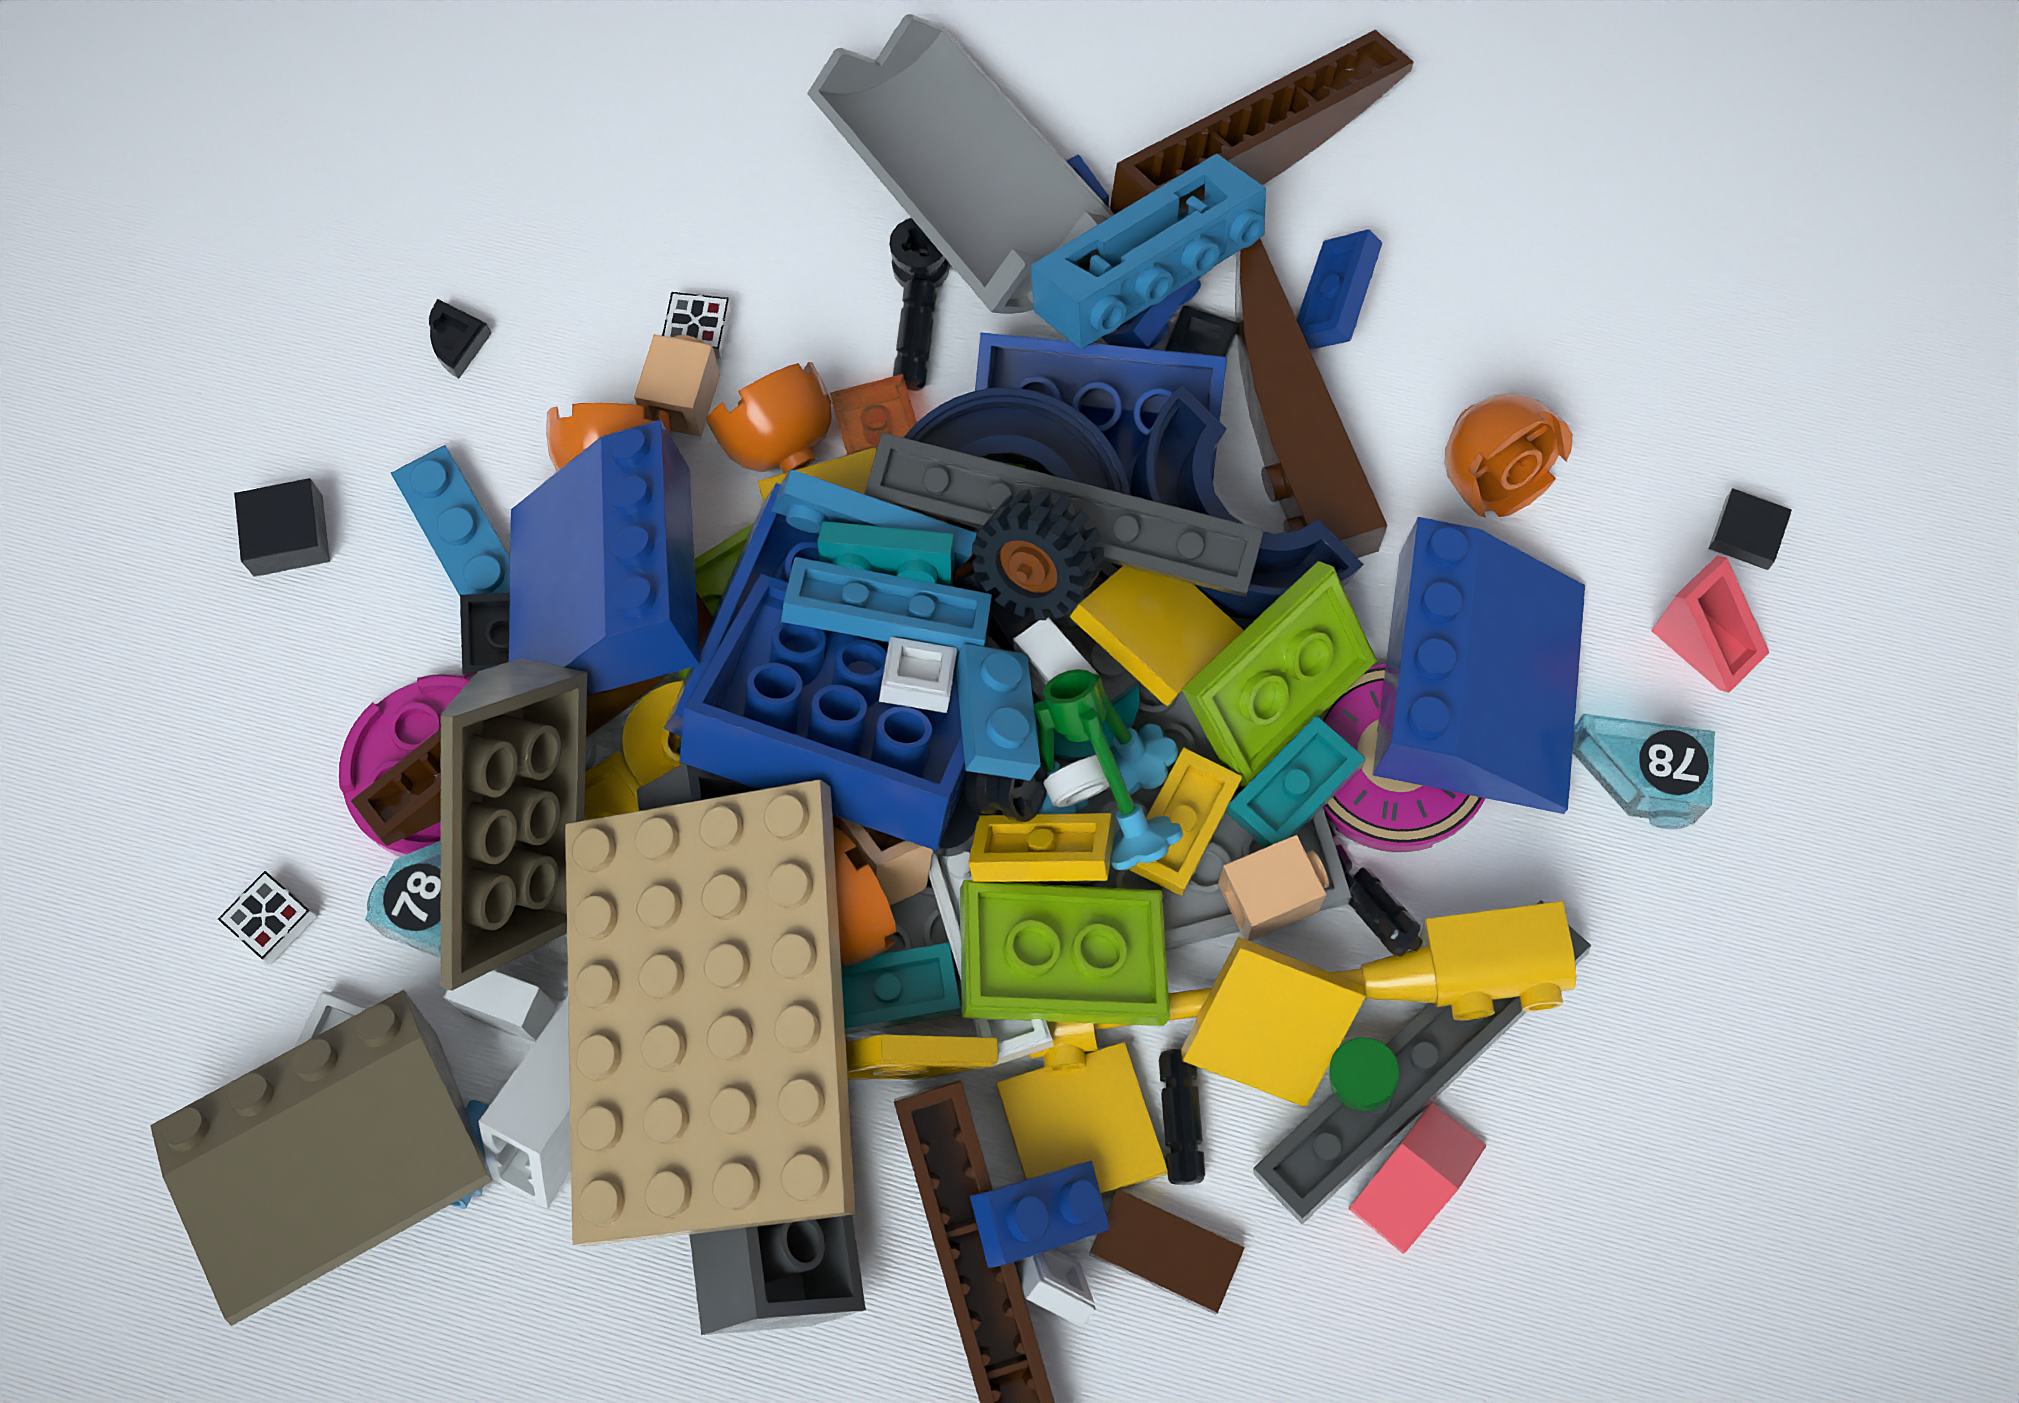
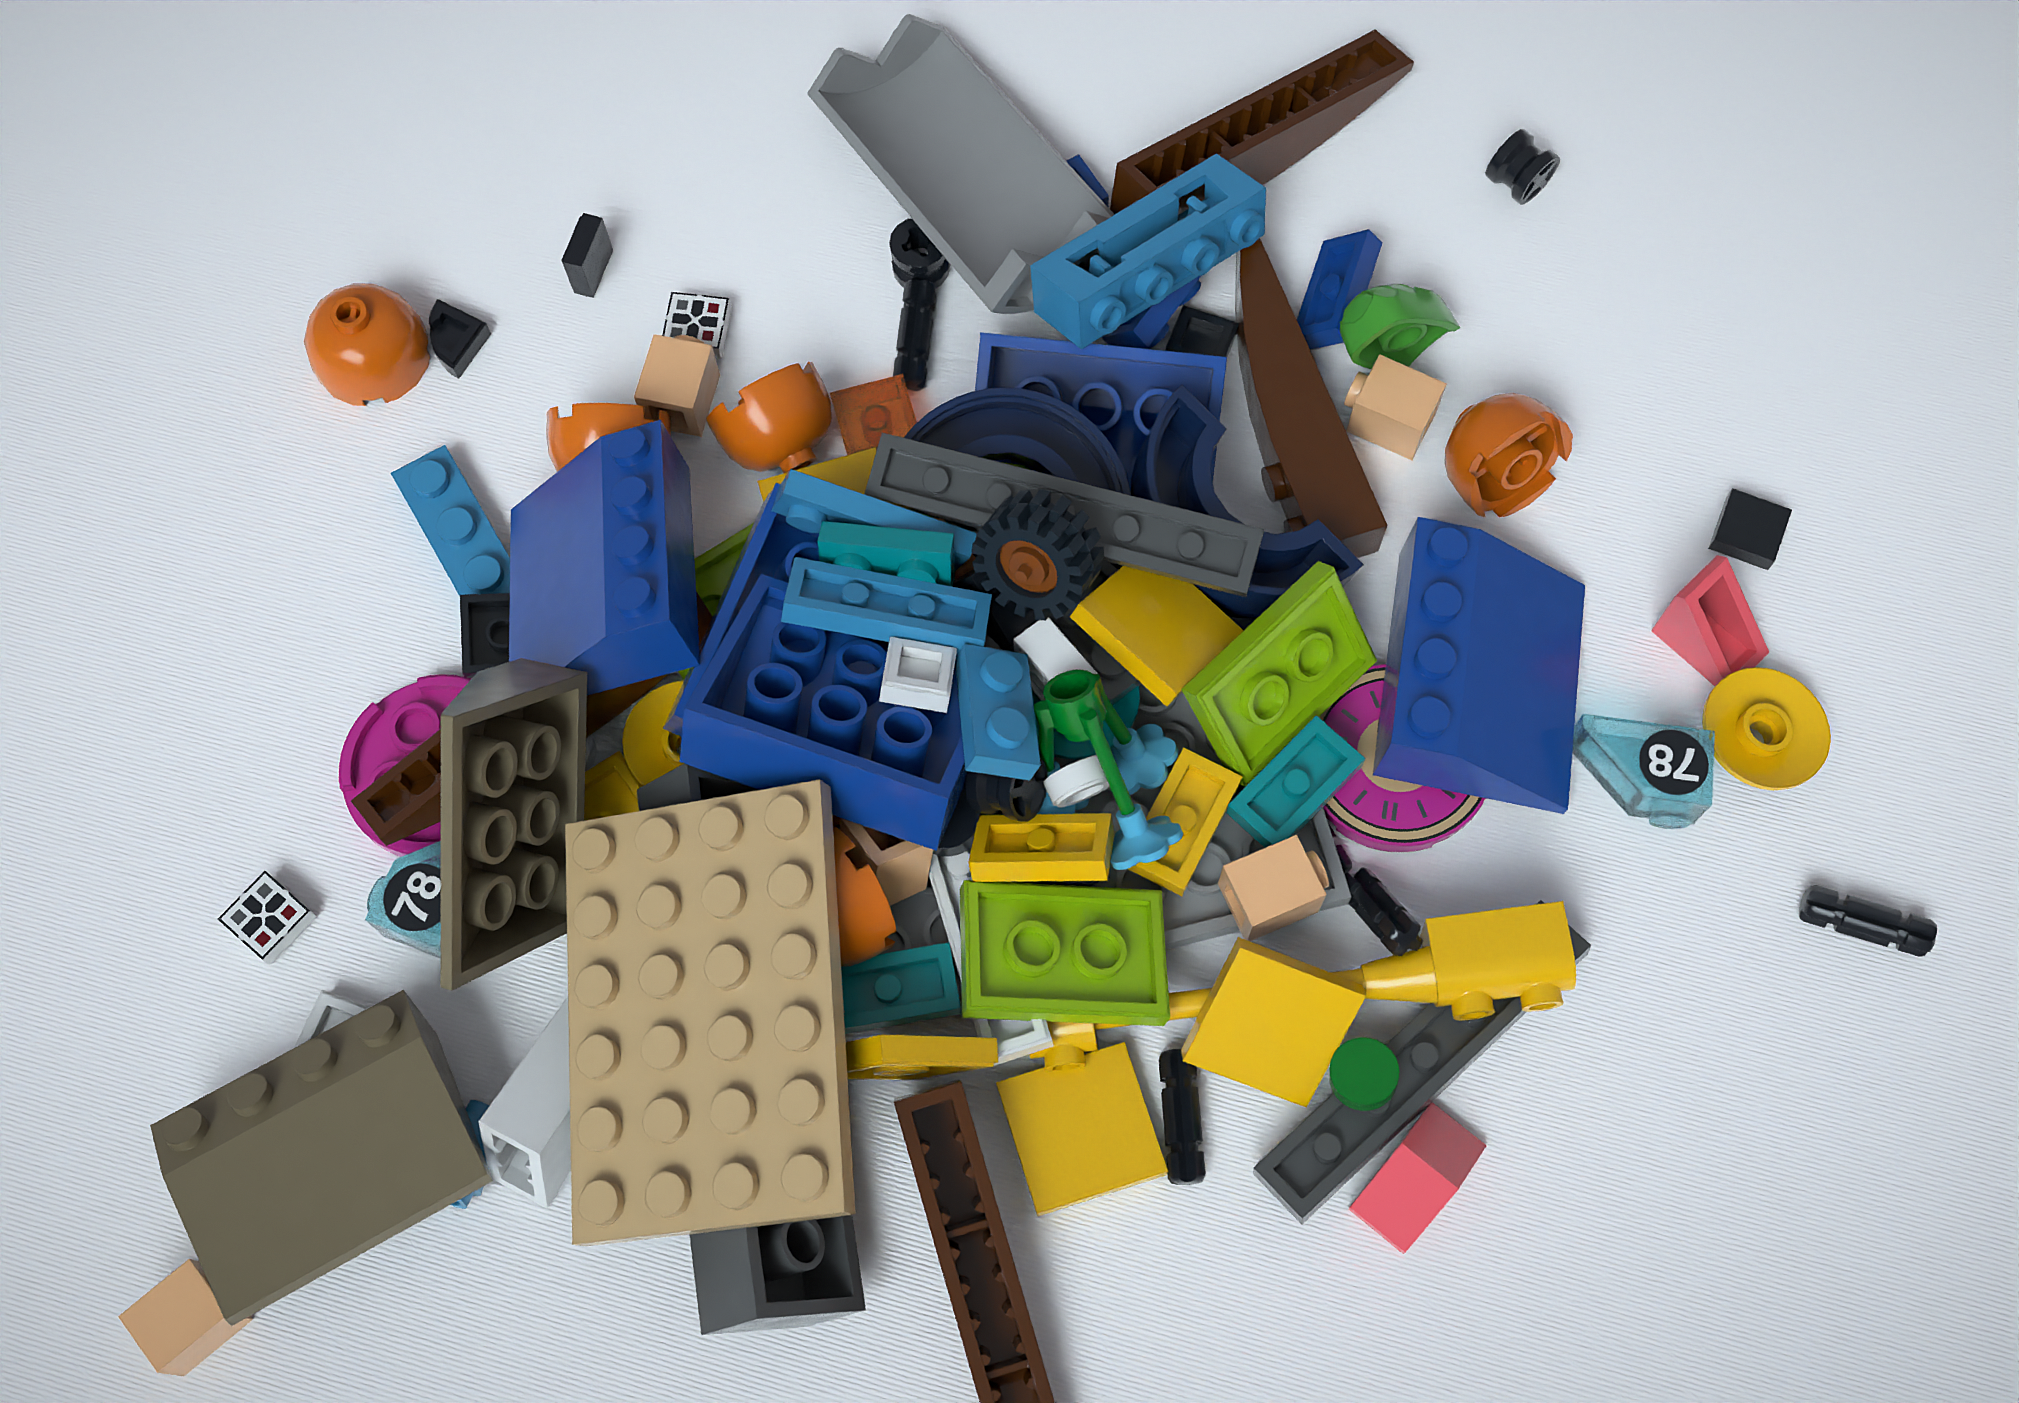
black piece [234,478,330,577] -> none
white piece [444,970,557,1042] -> none
blue plate [970,1161,1110,1268] -> none
white tile [1014,1249,1096,1327] -> none
reddish brown tile [1089,1188,1245,1315] -> none
none -> light nougat brick [118,1259,253,1377]
none -> orange cylinder [304,283,430,406]
none -> black tile [561,213,613,298]
none -> bright green piece [1340,284,1460,369]
none -> light nougat brick [1344,354,1447,460]
none -> black wheel [1485,129,1560,205]
none -> yellow dish [1702,667,1831,790]
none -> black axle [1799,885,1937,957]

